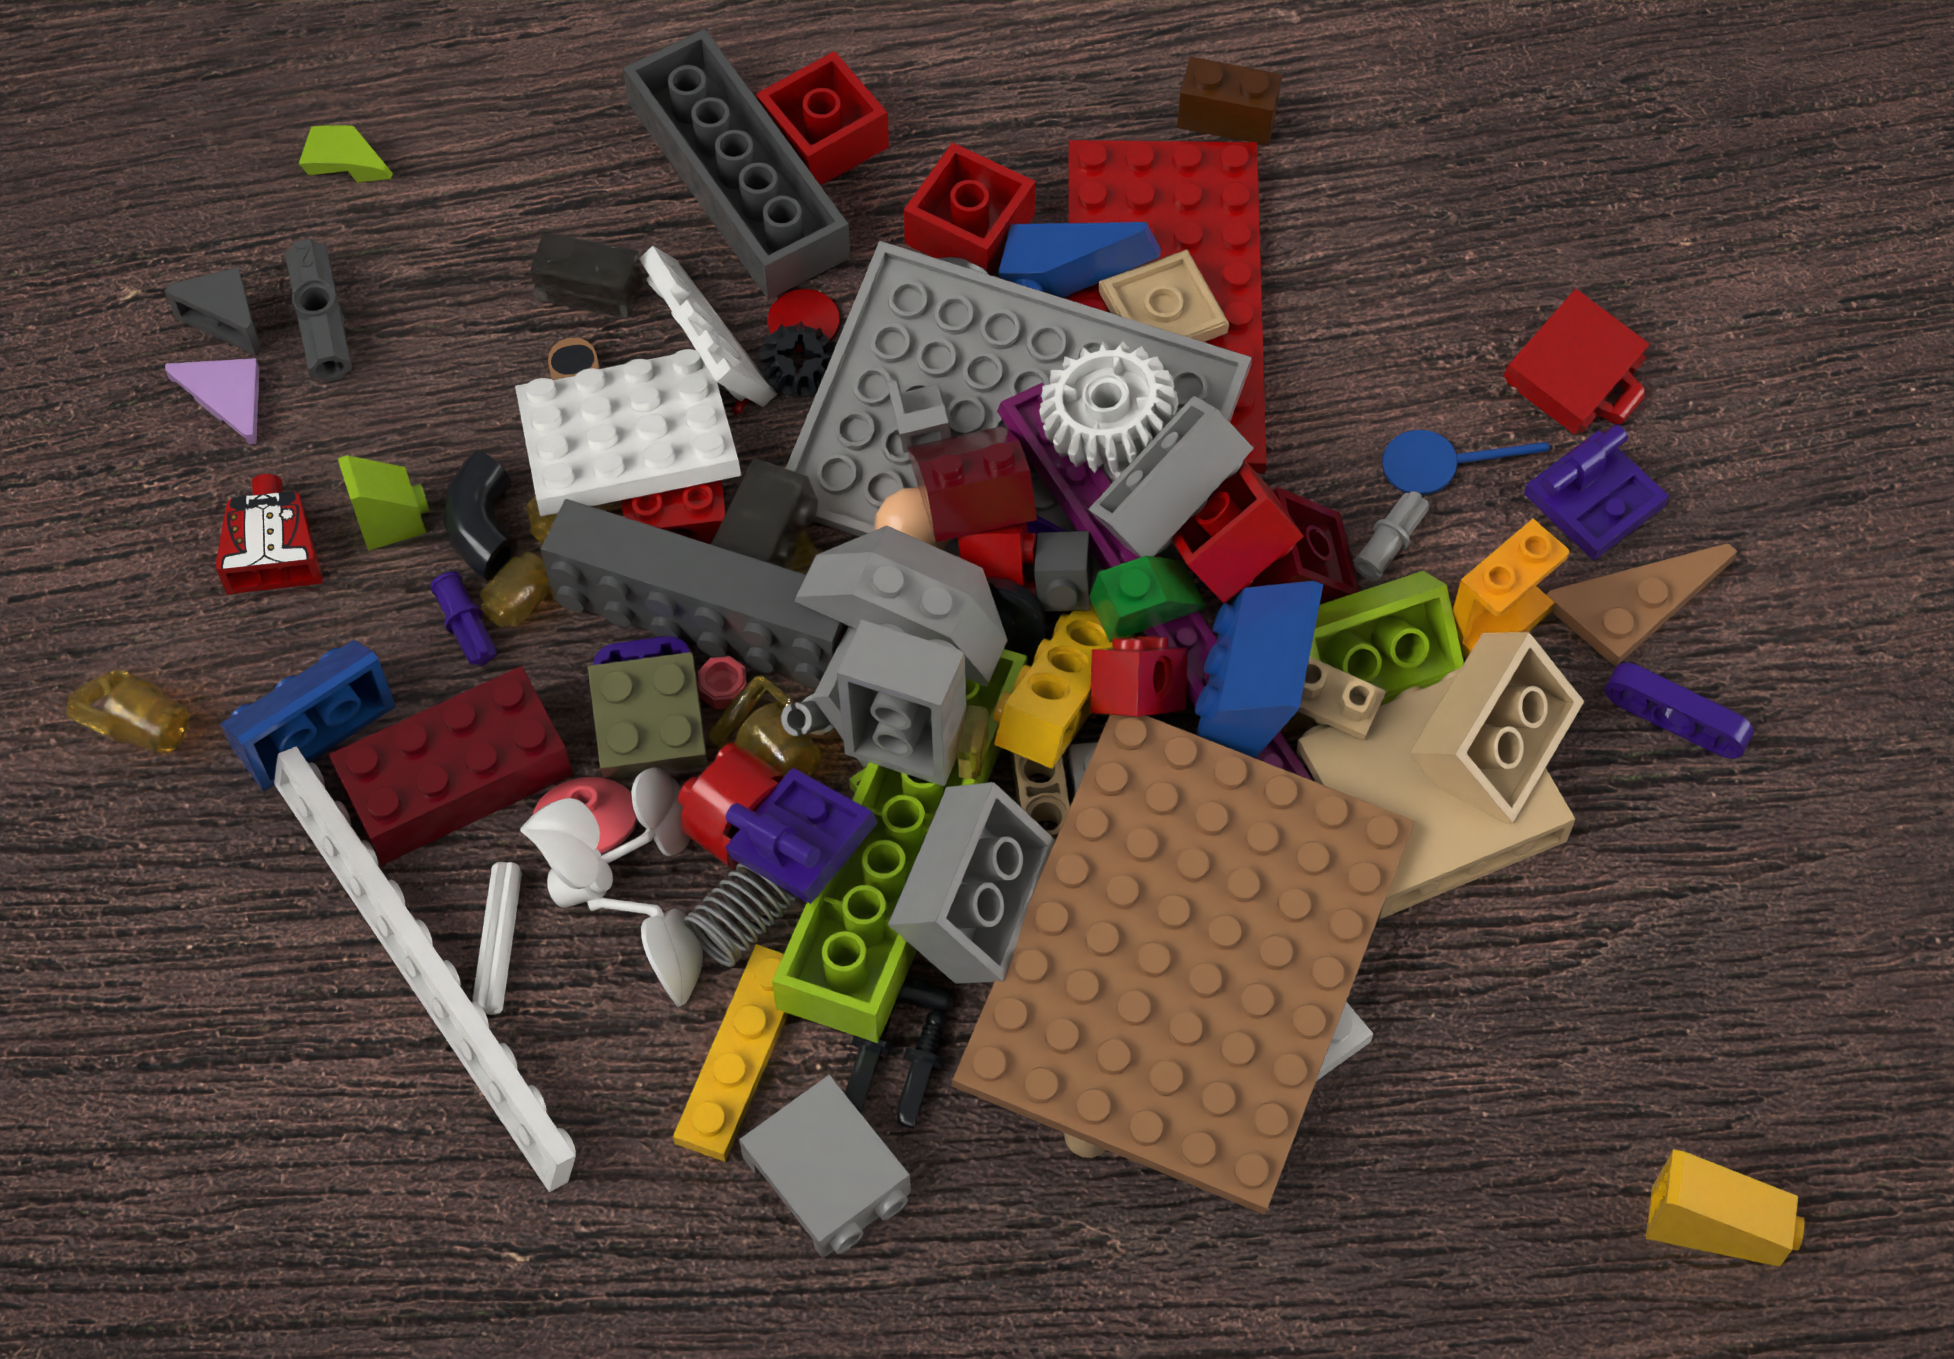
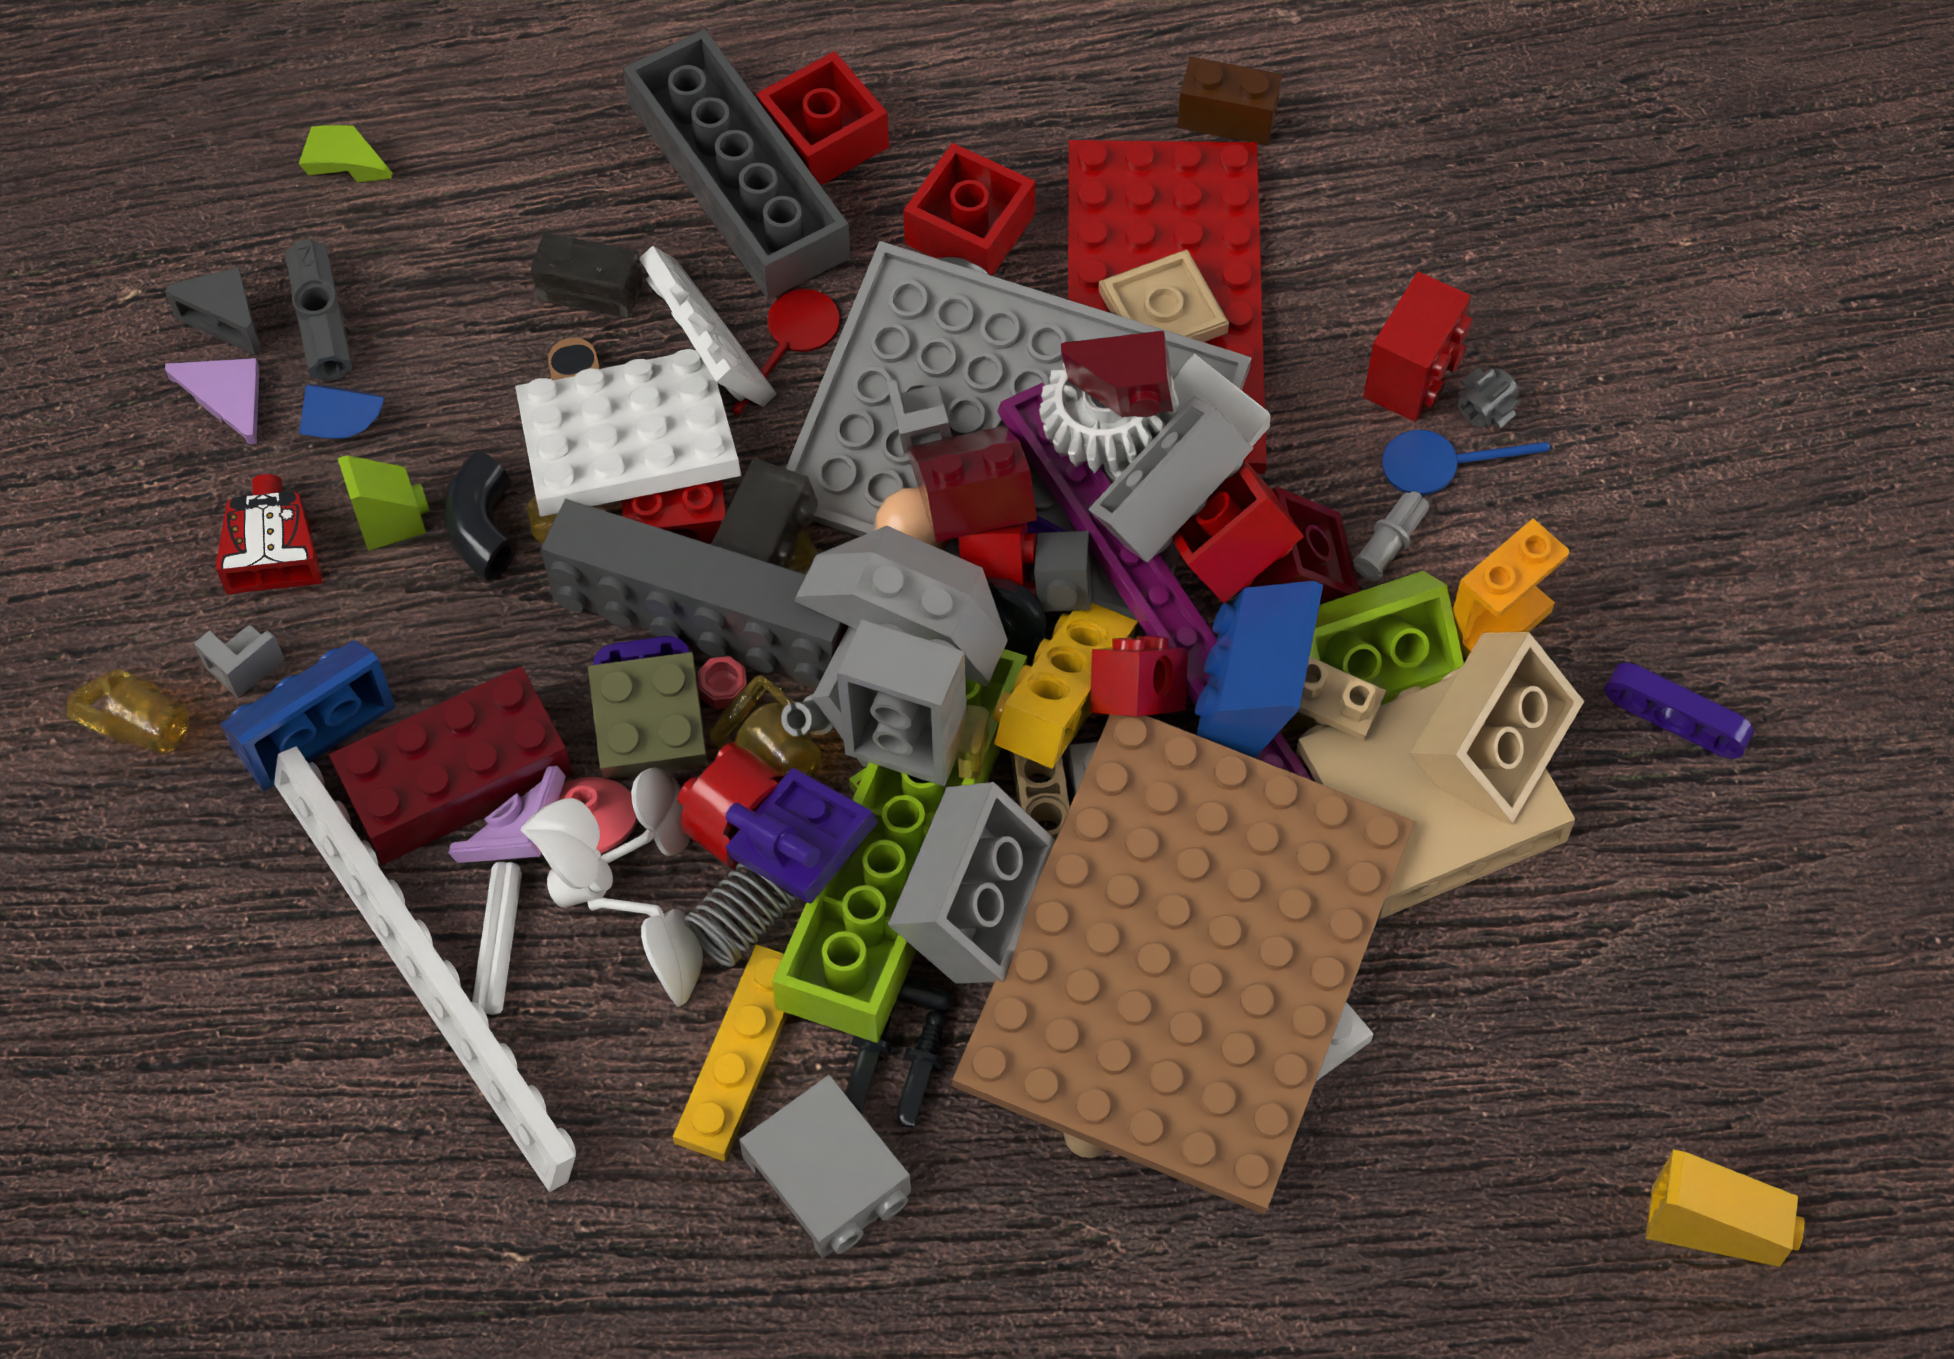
dark purple axle [430,571,496,667] -> none
clear yellow brick [480,552,551,627] -> none
black gear [759,321,835,397] -> none
blue slope [998,222,1161,298] -> none
green slope [1089,556,1205,642] -> none
red piece [1502,288,1650,435] -> none
dark purple plate [1524,425,1669,561] -> none
medium nougat wing [1546,543,1737,667] -> none
none -> light grey panel [194,626,285,699]
none -> blue brick [299,384,384,439]
none -> lavender tile [448,766,566,863]
none -> dark red slope [1061,330,1174,417]
none -> white slope [1173,354,1270,446]
none -> red brick [1363,271,1473,422]
none -> dark grey gear [1458,367,1520,429]

